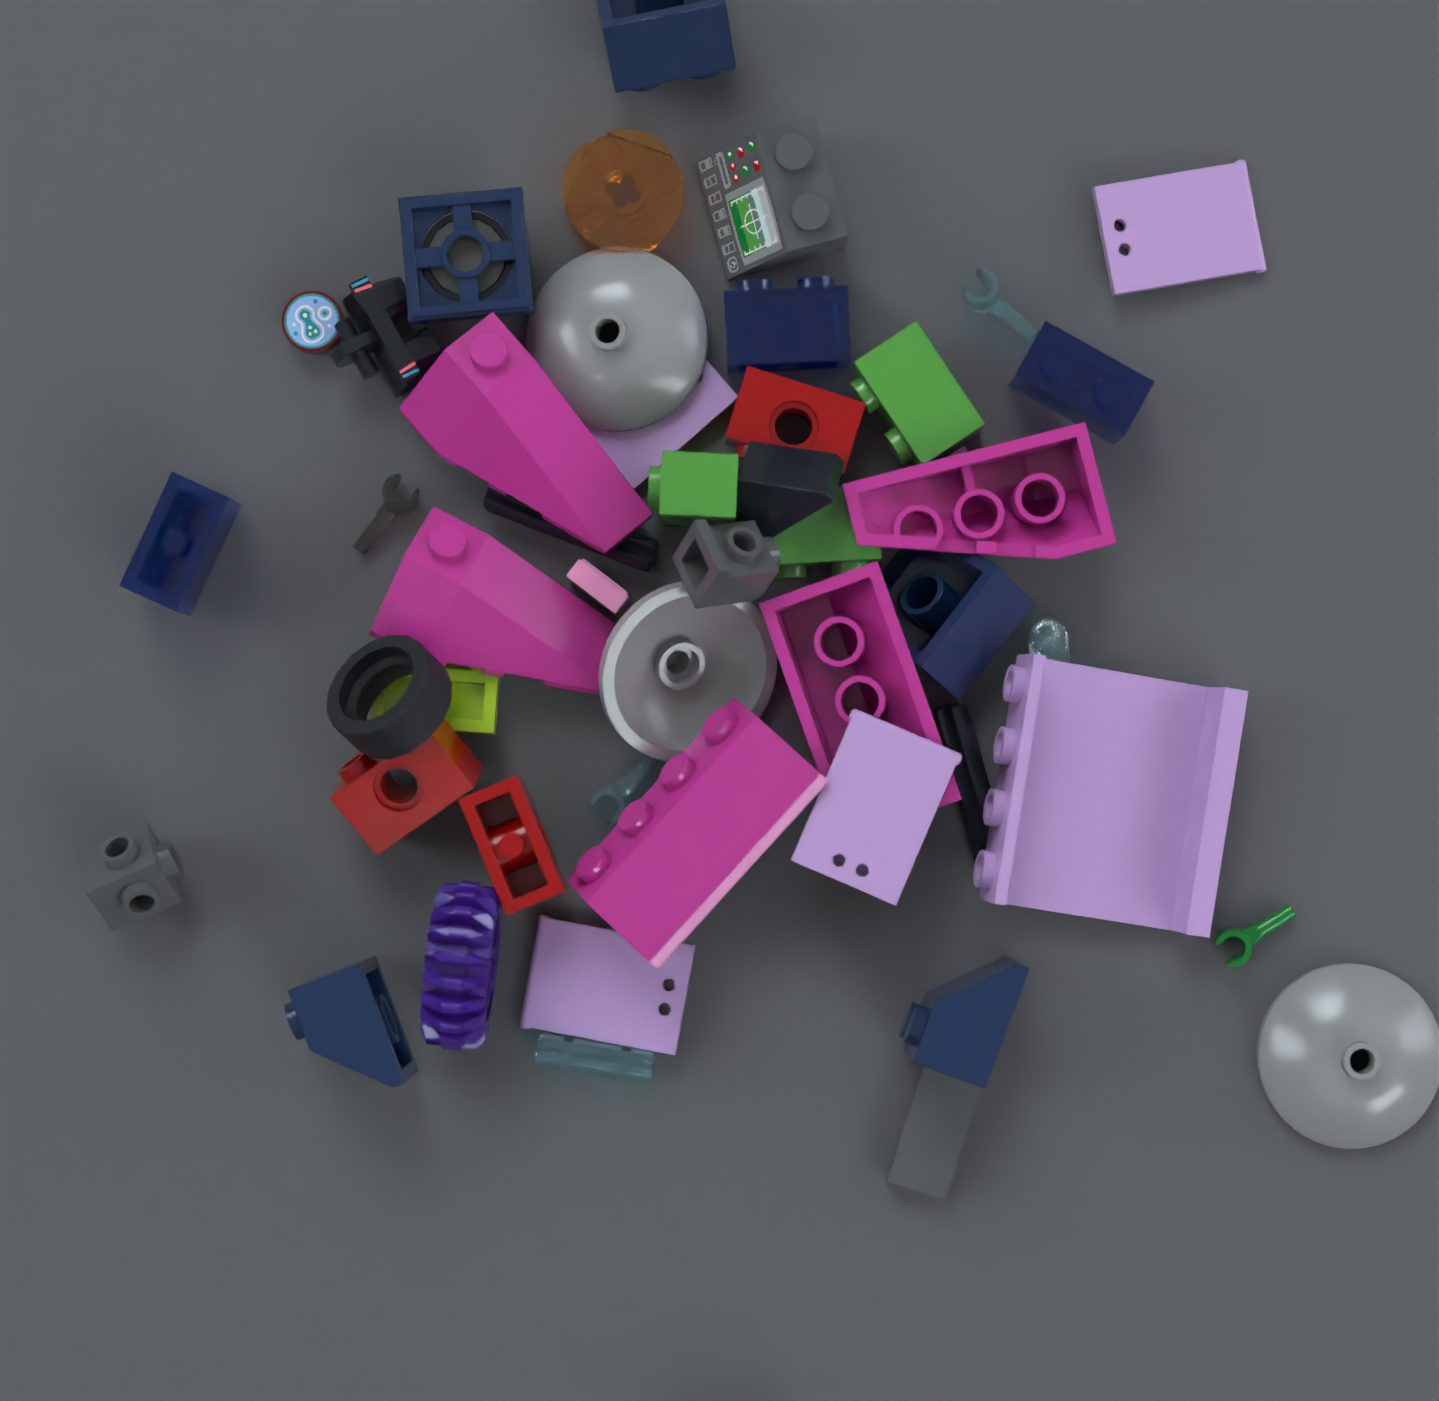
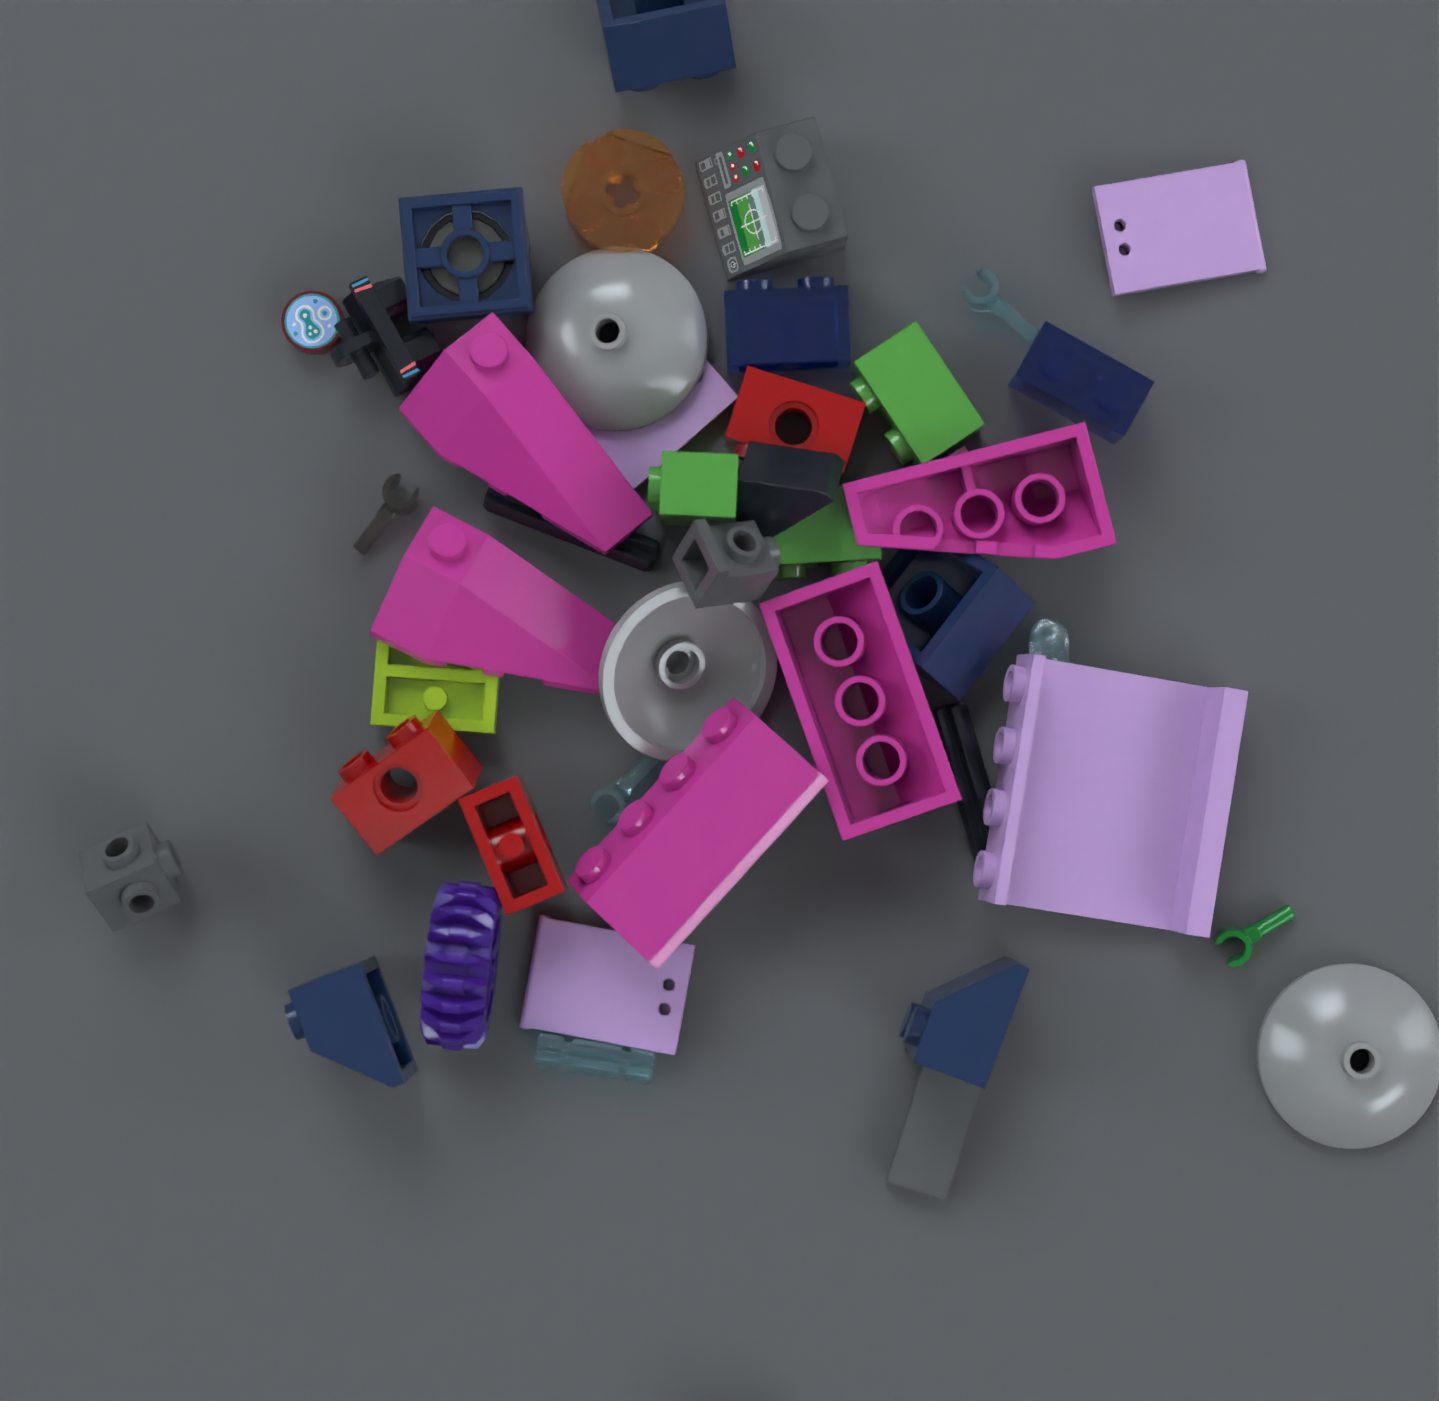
clear blue brick [119,472,242,616] -> none
black tyre [326,635,452,760] -> none
bright pink tile [566,558,631,617] -> none
lavender container [791,709,962,906] -> none

